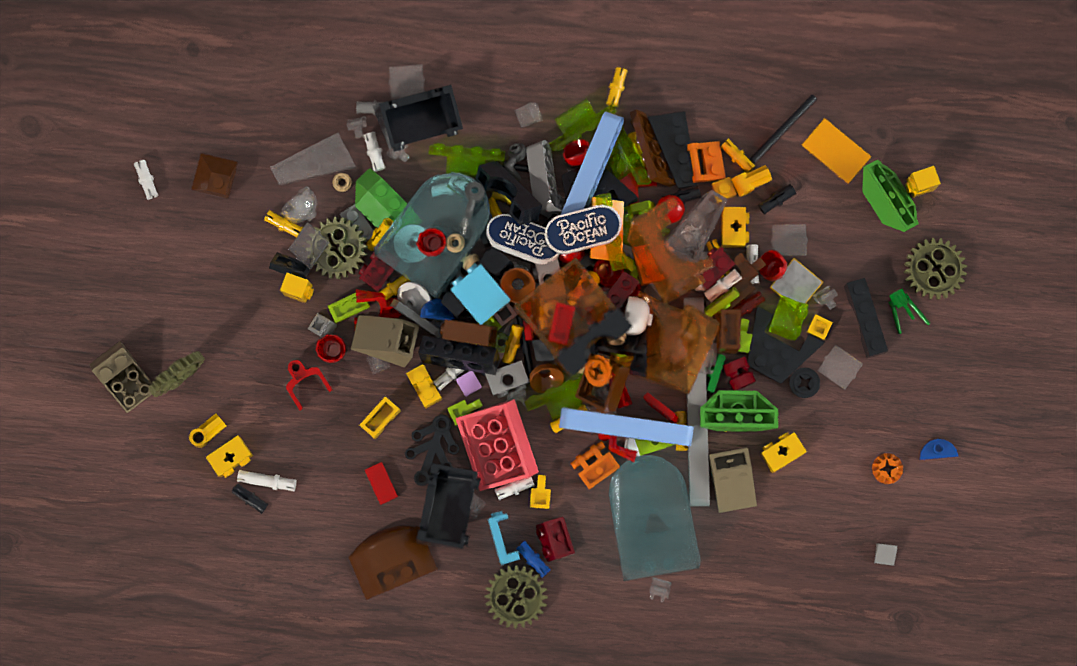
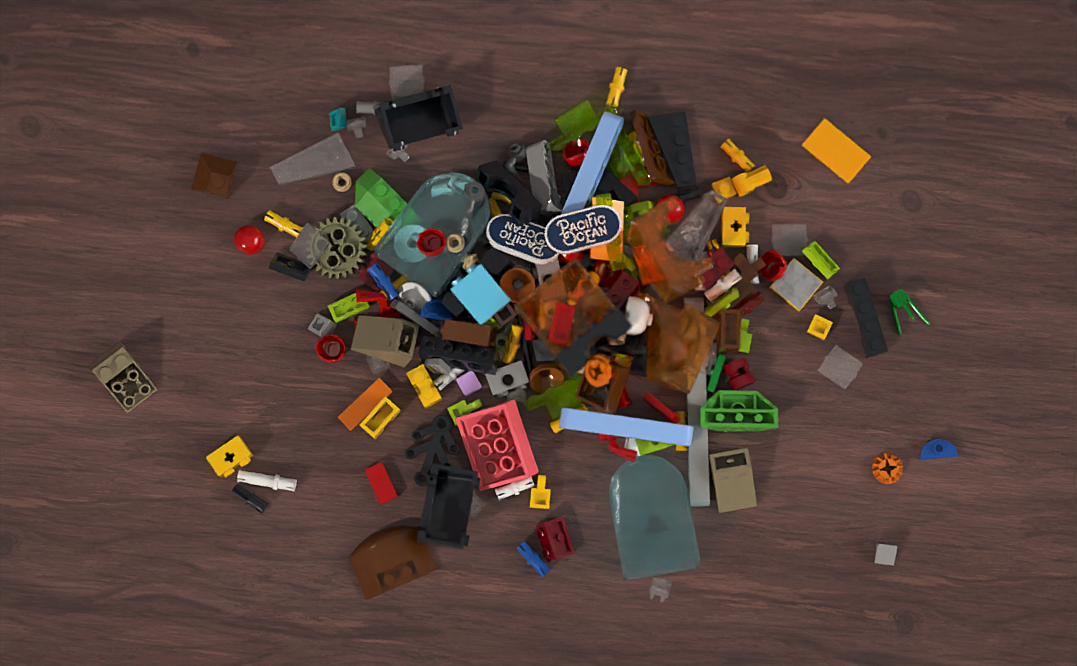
white pin [134,160,158,200] -> none
olive gear [149,351,205,397] -> none
yellow piece [189,413,227,448] -> none
yellow brick [280,273,314,303] -> none
clear cylinder [281,185,318,223] -> none
red piece [286,360,333,411] -> none
white pin [363,132,385,172] -> none
clear neon green bracket [428,143,505,177] -> none
olive gear [485,565,548,629] -> none
medium azure panel [488,511,520,565] -> none
clear slope [515,103,543,128] -> none
orange plate [570,441,620,490] -> none
orange plate [687,141,726,183] -> none
black wing [748,306,824,384] -> none
black axle [749,95,817,164] -> none
black pin [758,184,796,215] -> none
yellow brick [760,432,807,473] -> none
clear neon green bracket [769,295,809,340] -> none
black gear [789,368,820,398] -> none
bright green wedge [862,160,918,232] -> none
olive gear [904,238,967,300] -> none
yellow brick [905,166,941,197] -> none
none -> red hair [234,225,265,255]
none -> teal tile [330,108,347,131]
none -> orange tile [338,378,393,431]
none -> blue pin [367,263,400,301]
none -> light grey tile [424,358,451,374]
none -> lime plate [802,241,840,279]

